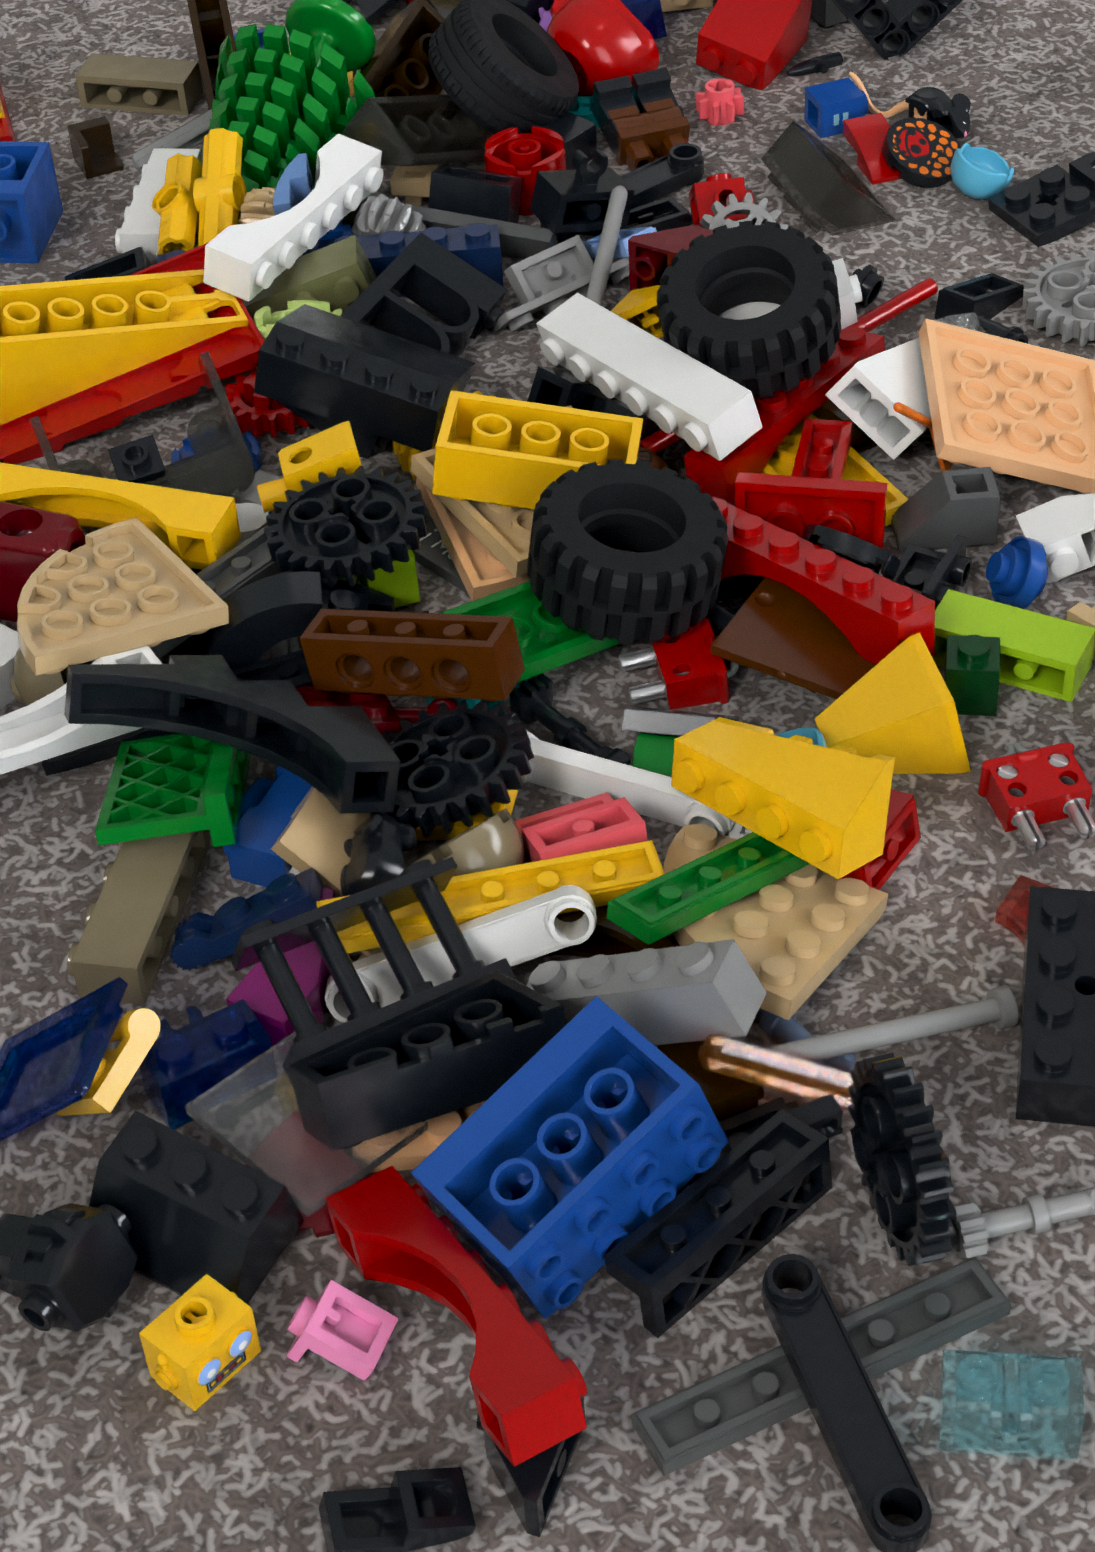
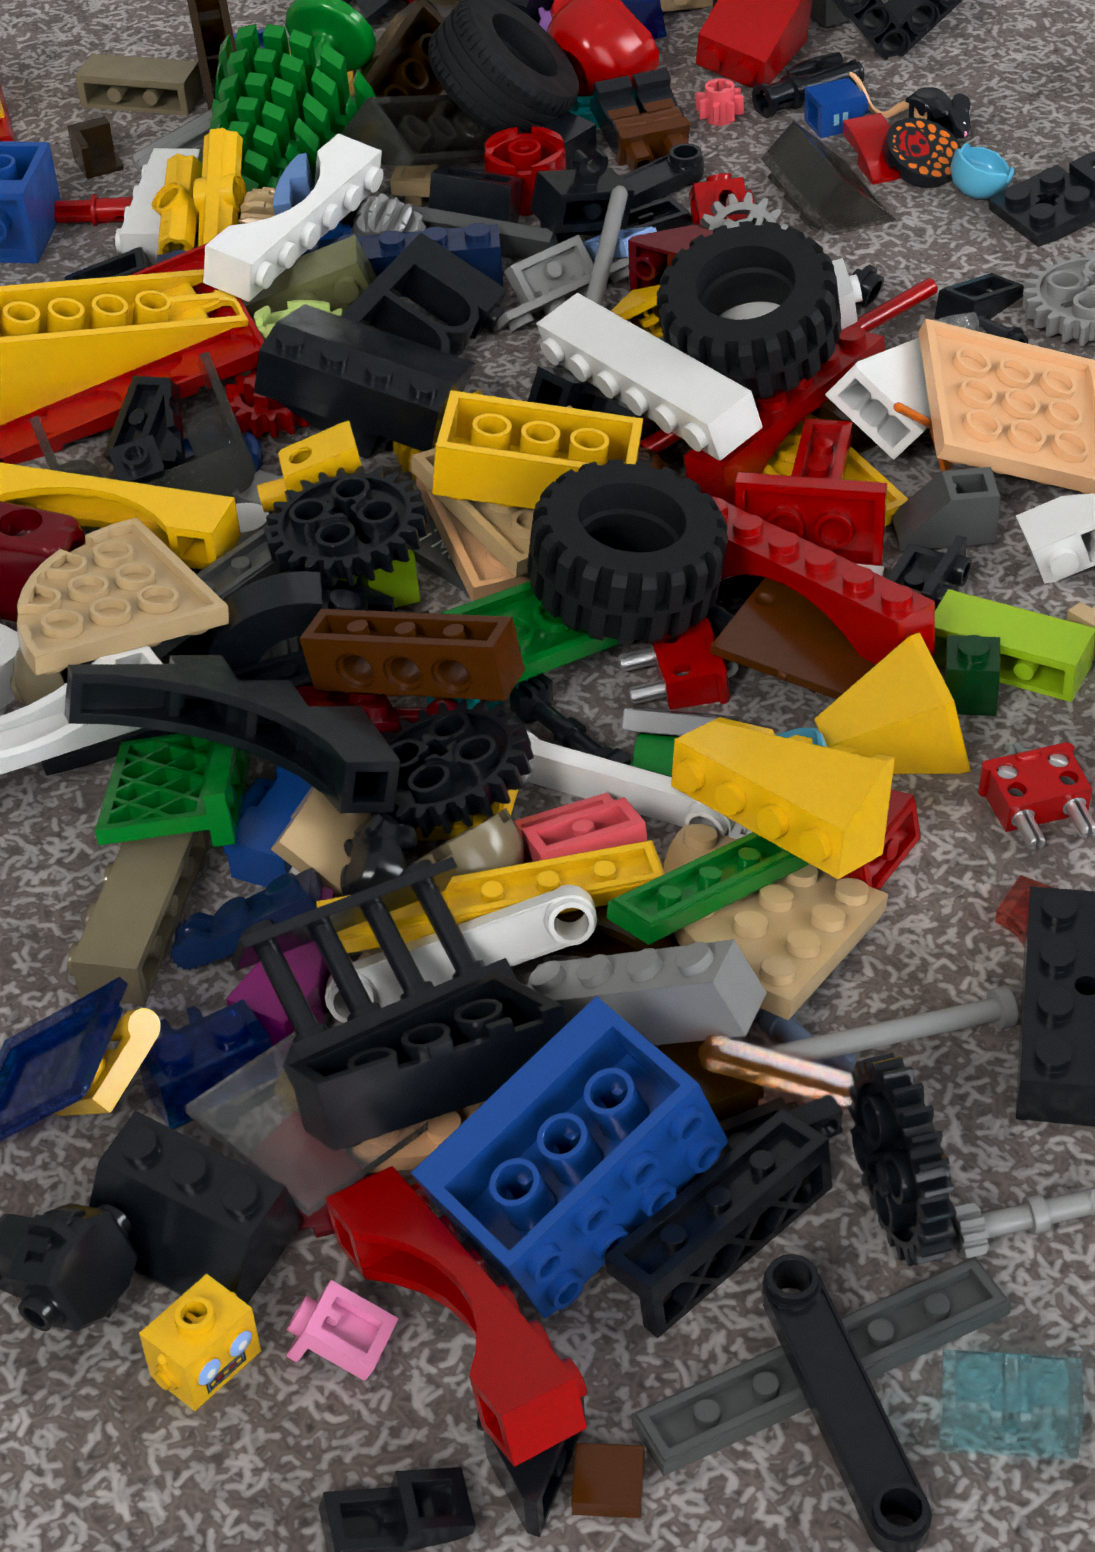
black tile [802,524,901,580] -> none
blue plate [986,536,1048,609] -> none
none -> red axle [54,194,133,226]
none -> black wing [103,376,186,471]
none -> reddish brown tile [571,1443,645,1518]
none -> black pin [752,59,864,118]

